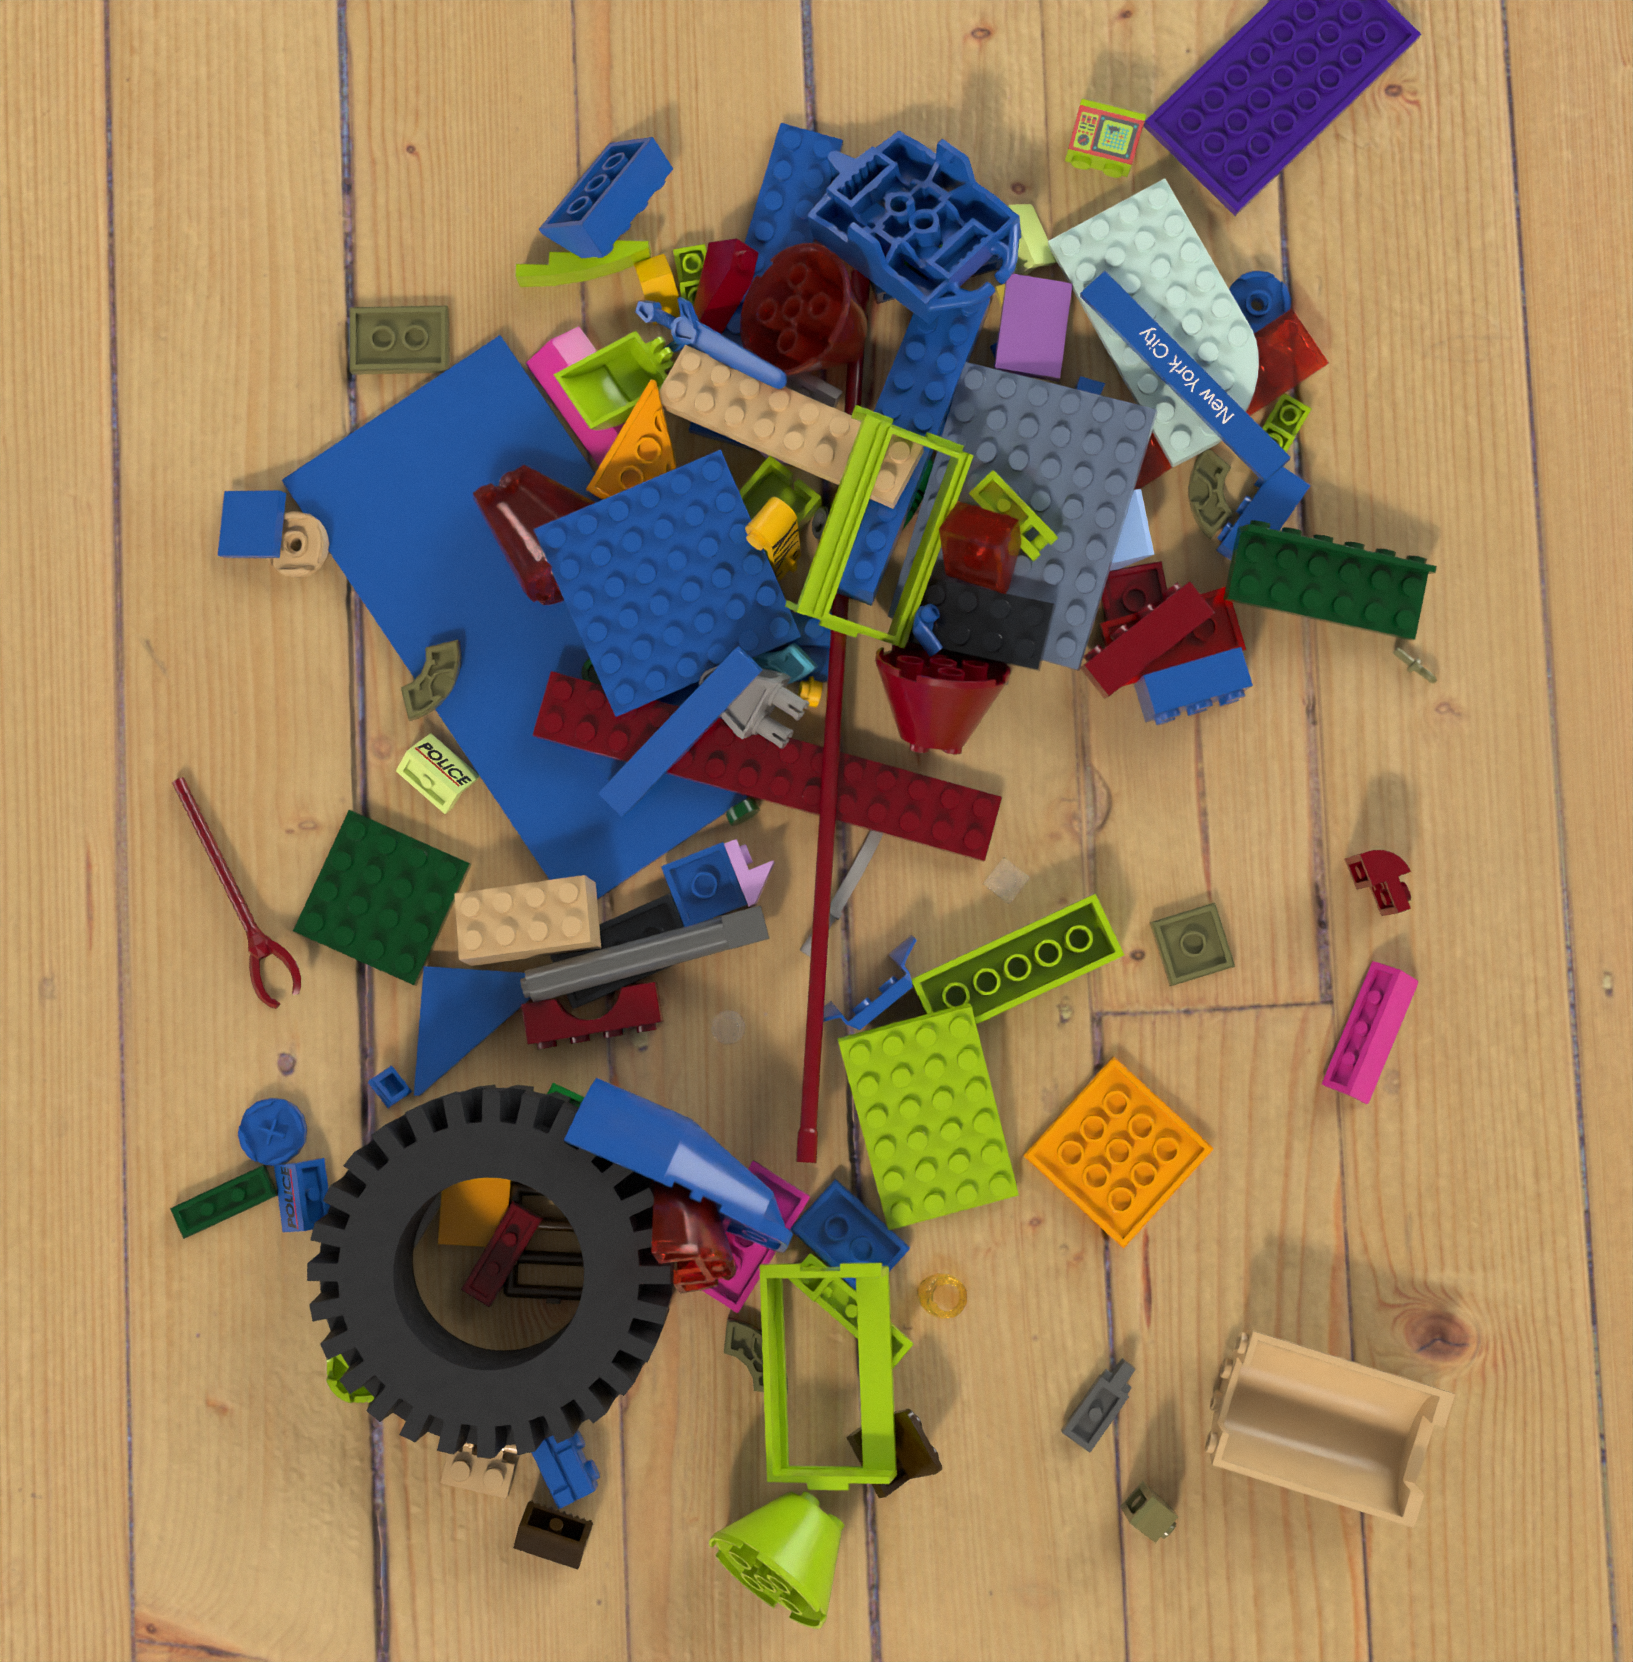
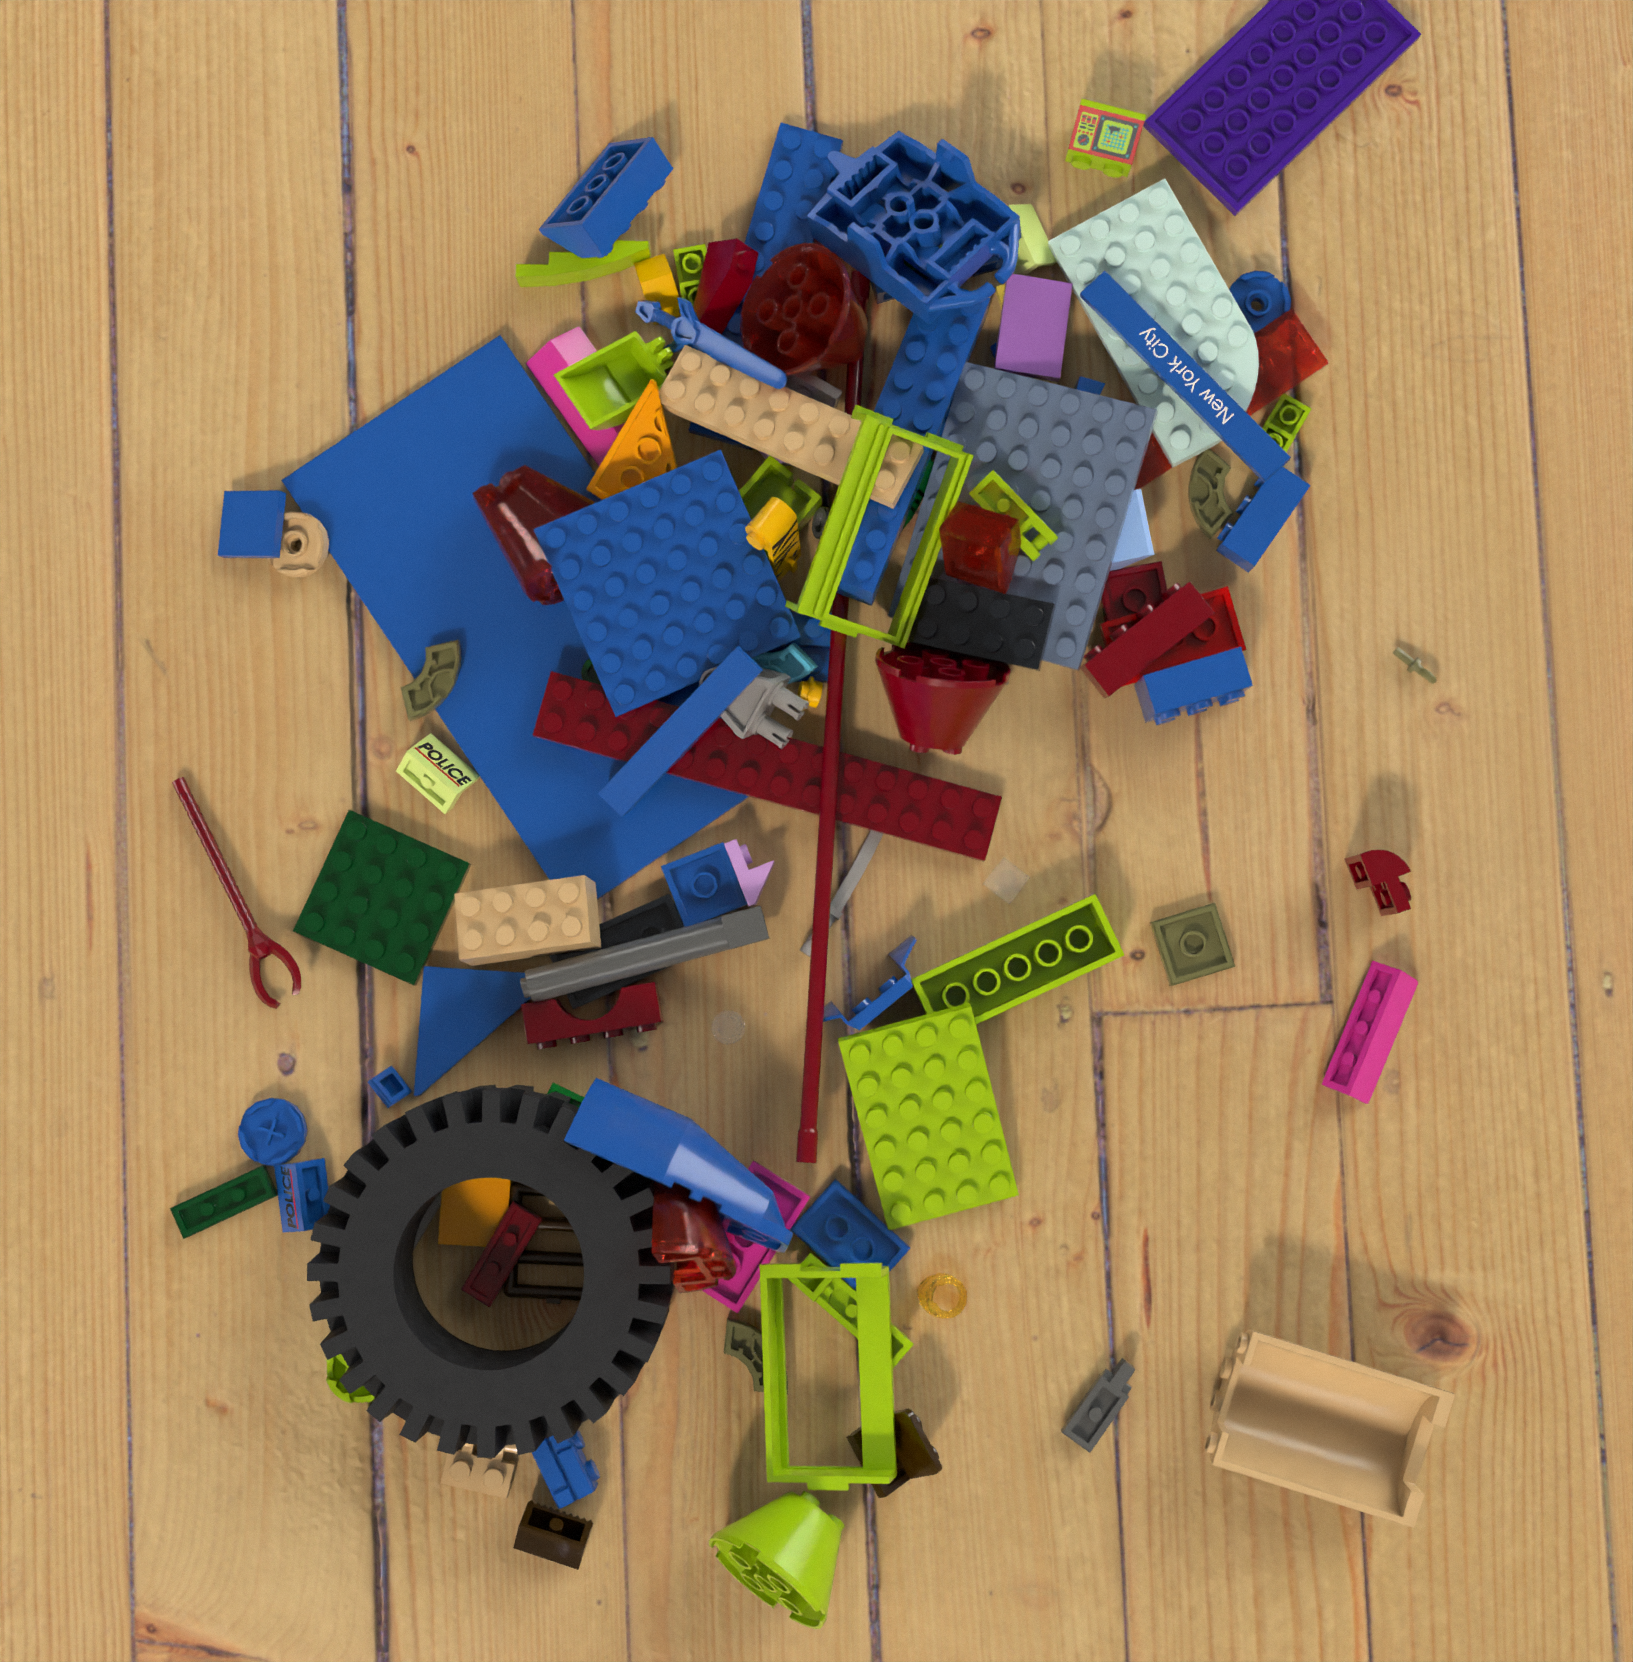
olive tile [350,306,450,375] -> none
dark green tile [725,798,760,826] -> none
blue arm [912,604,943,657] -> none
light orange tile [1023,1056,1214,1249] -> none
olive slope [1120,1481,1178,1543] -> none
dark green bracket [1223,520,1437,640] -> none

